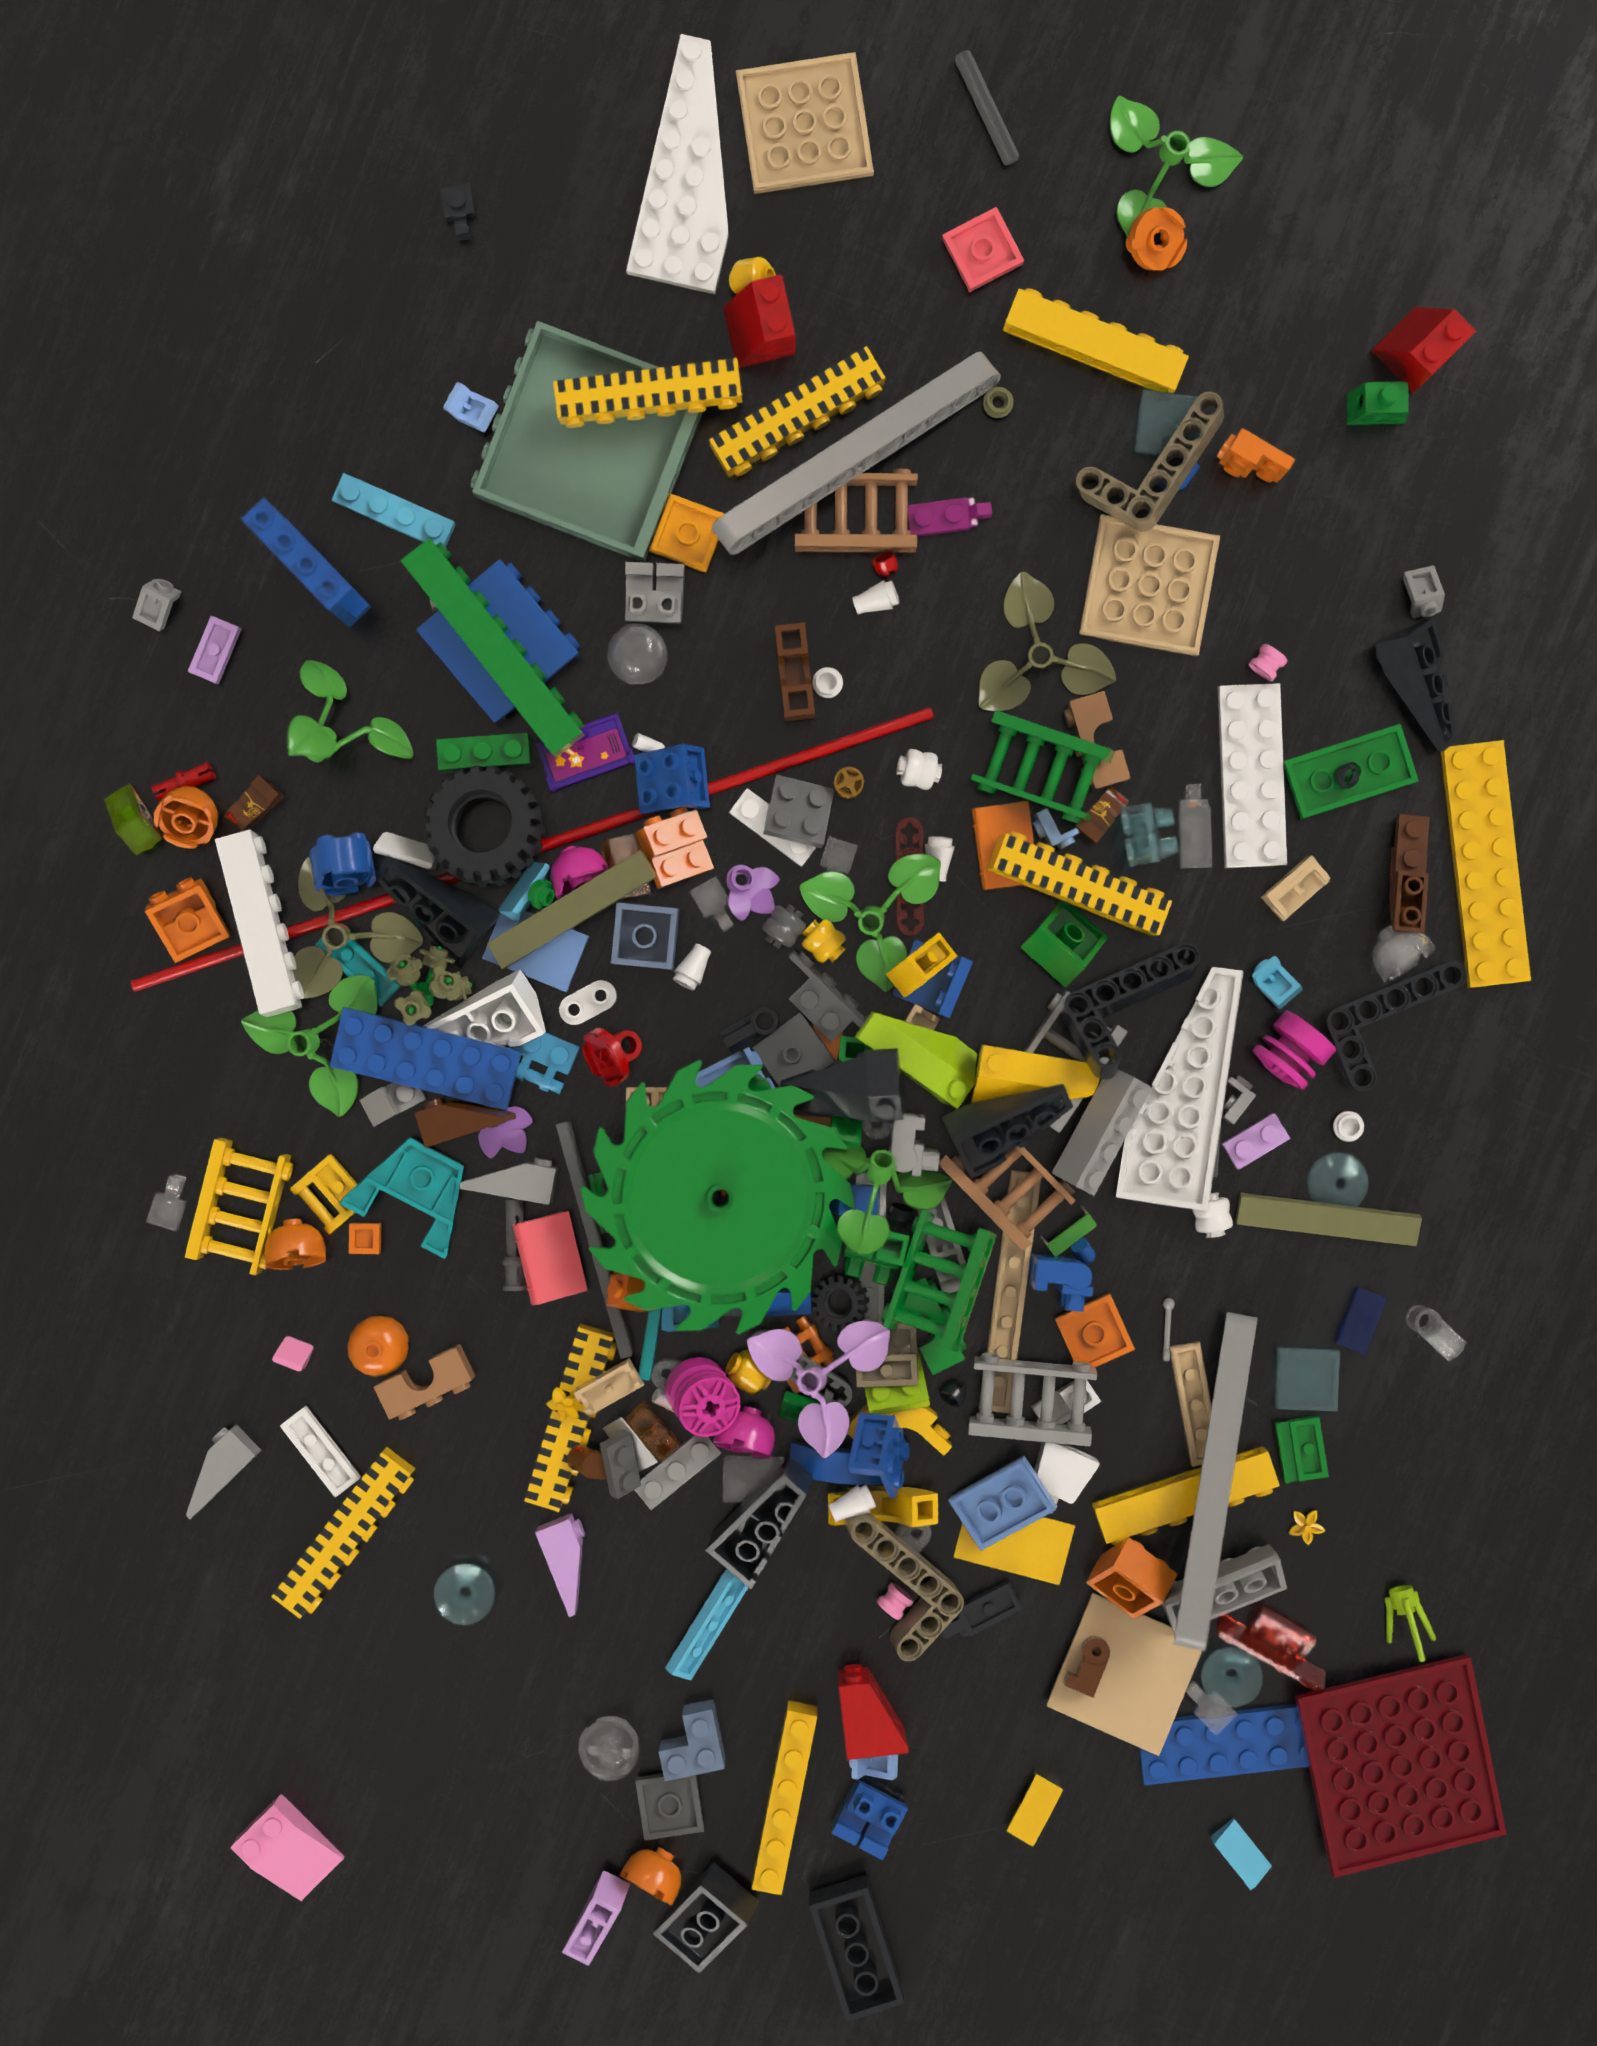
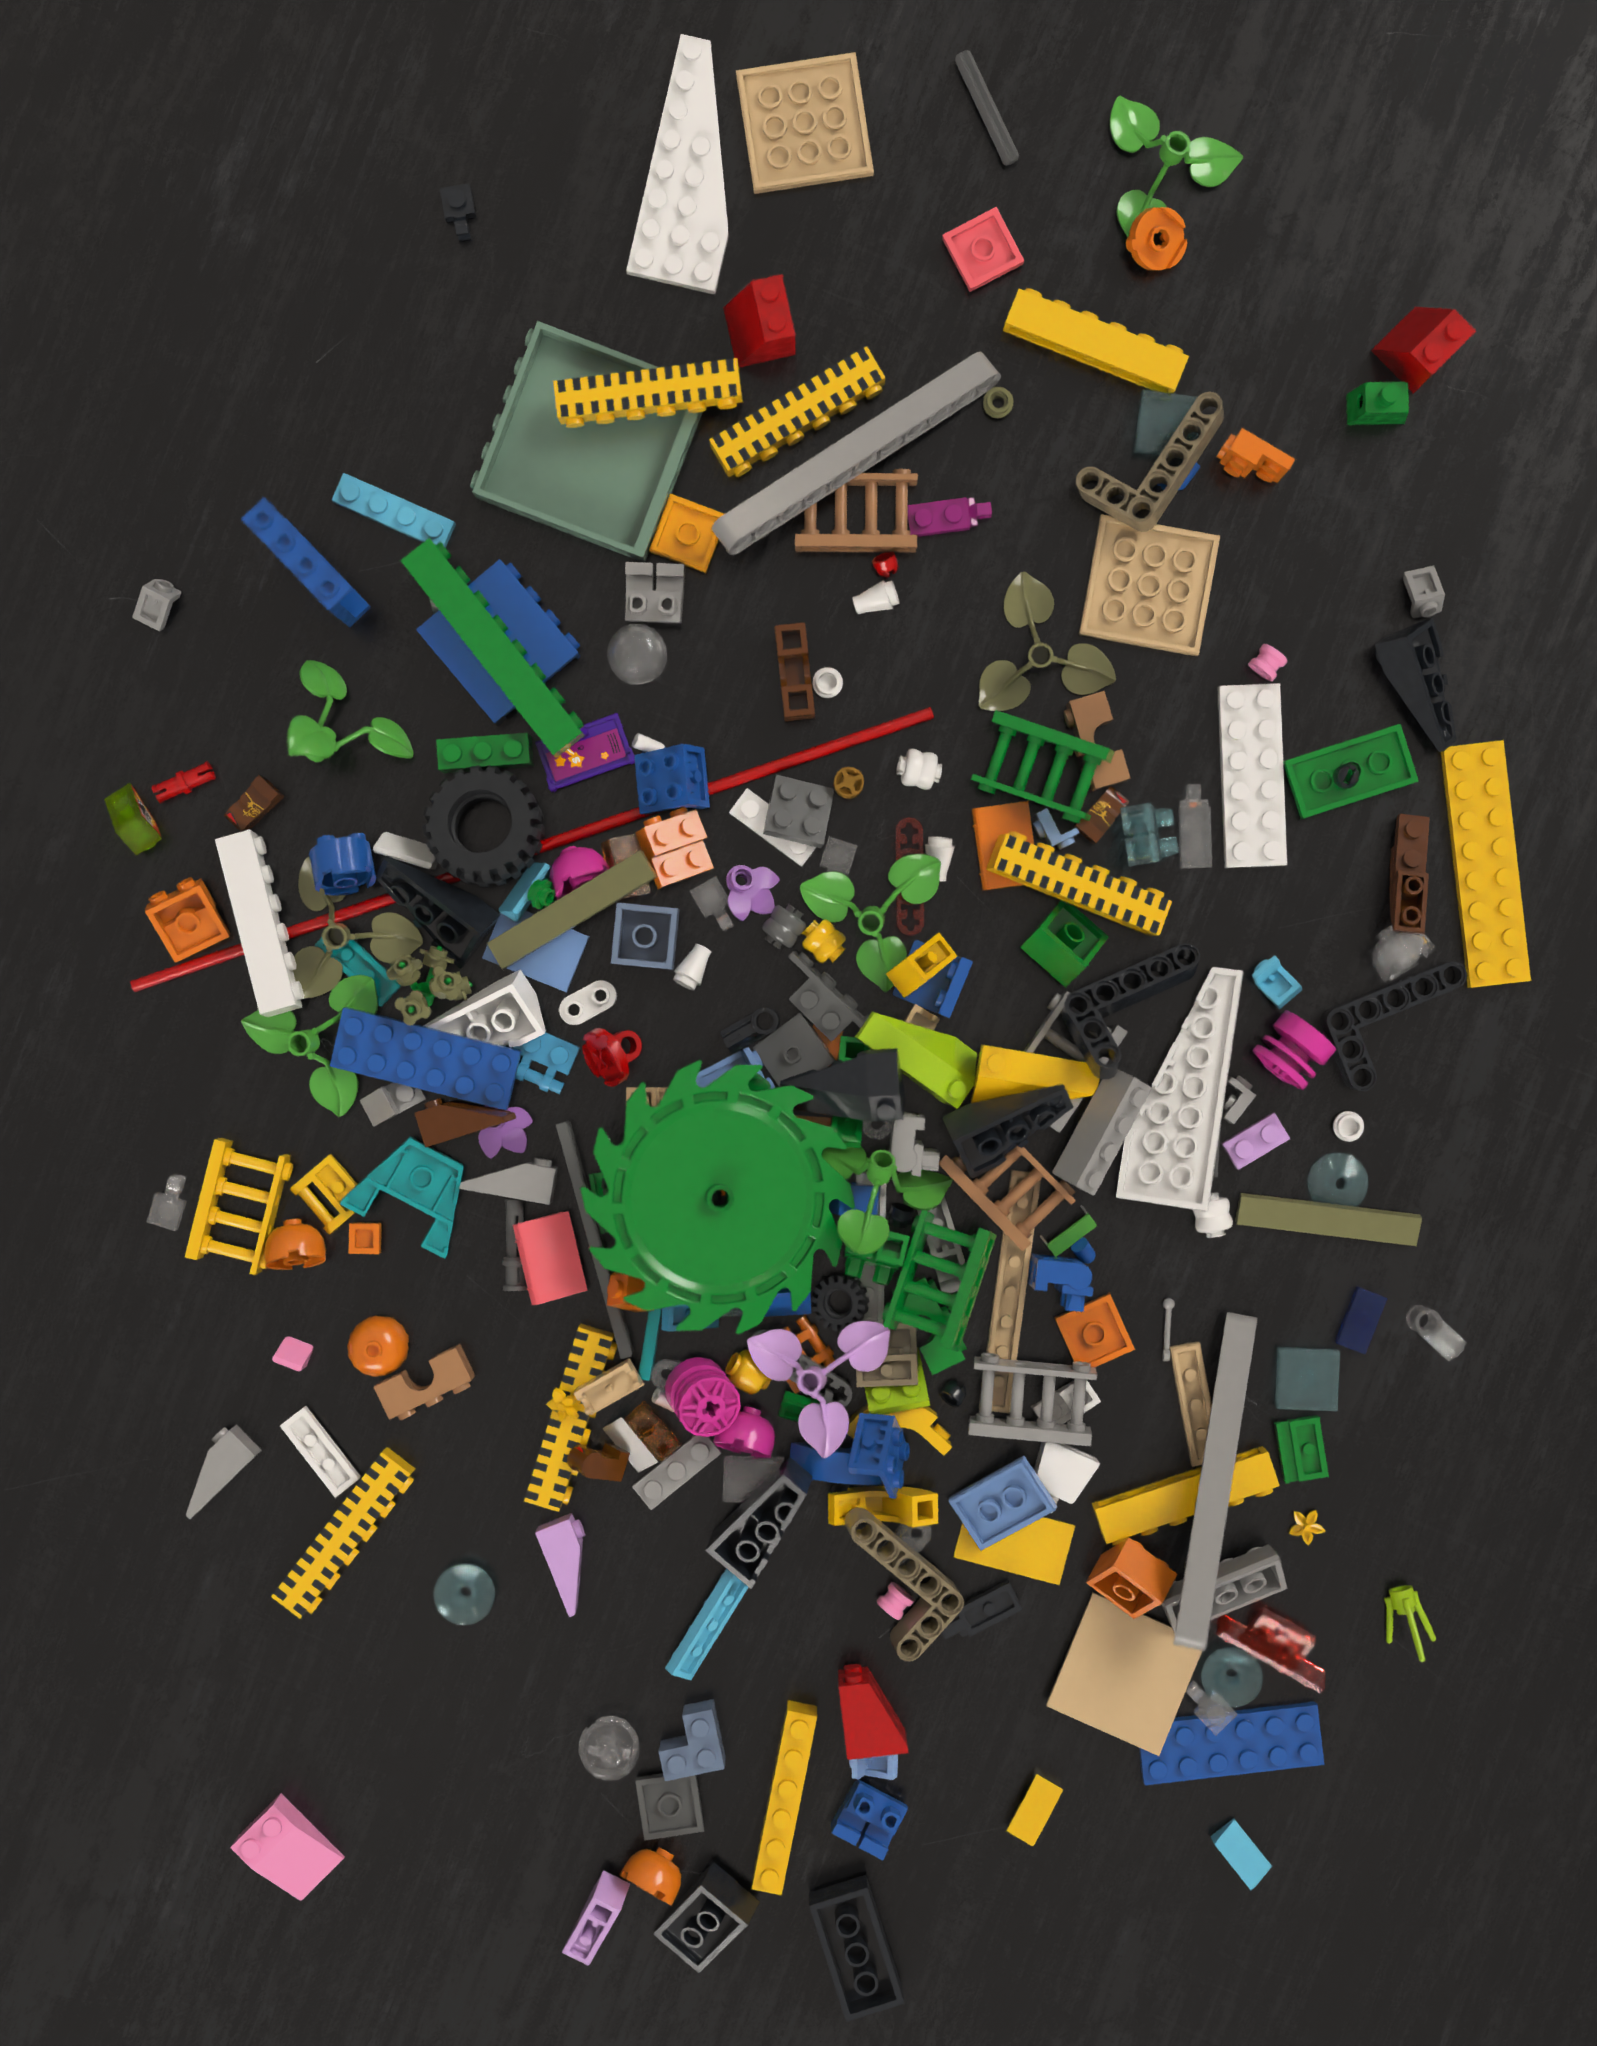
orange cylinder [154,786,218,849] -> none
lavender plate [188,616,242,685] -> none
light blue bracket [443,382,499,433] -> none
dark grey plate [600,1430,641,1500] -> none
yellow head [729,257,776,294] -> none
white cone [828,1484,876,1522] -> none
reddish brown leg [1063,1636,1110,1698] -> none
tan hinge [1261,855,1330,922] -> none
dark red plate [1295,1654,1507,1878] -> none

